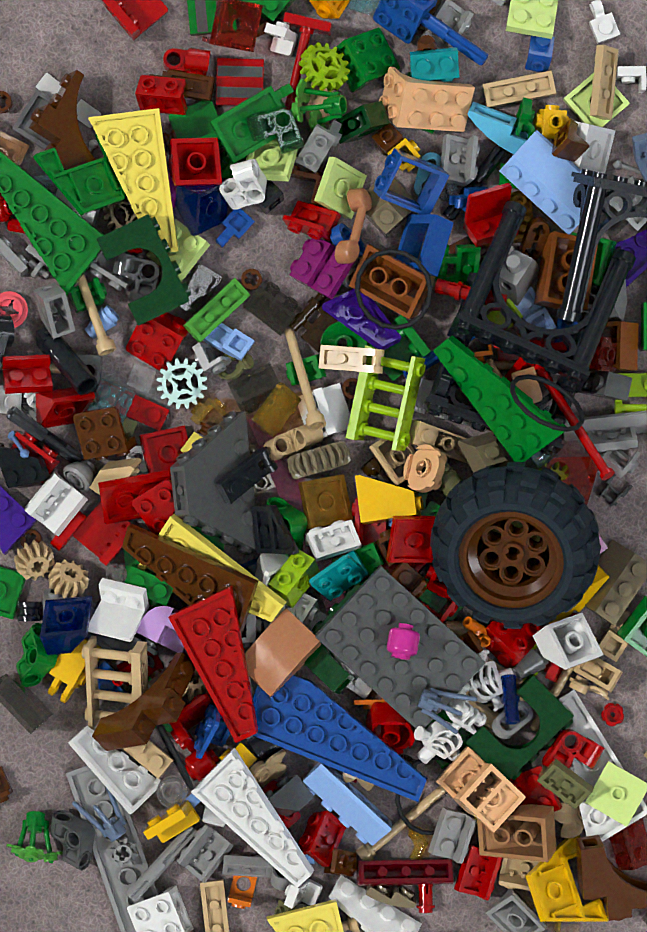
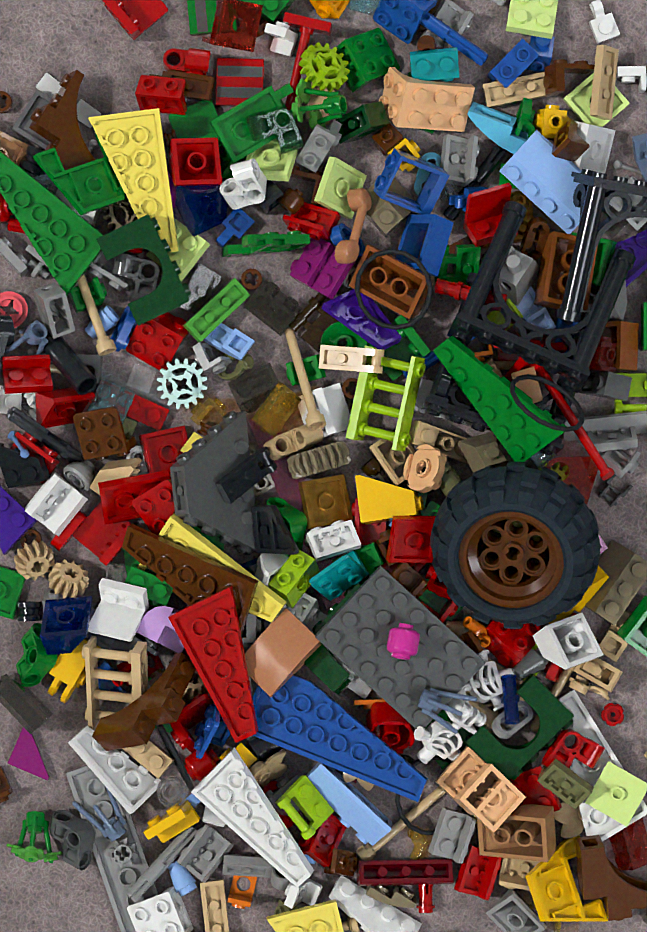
none -> sand blue plant [5,320,48,355]
none -> magenta tile [8,723,50,781]
none -> black wheel [19,145,43,177]
none -> blue plate [110,306,137,352]
none -> light blue cone [168,861,197,897]
none -> green wing [222,231,310,257]
none -> lime plate [276,775,334,840]
none -> reddish brown piece [278,188,304,214]
none -> blue bracket [487,38,538,88]
none -> reddish brown bracket [543,59,595,96]

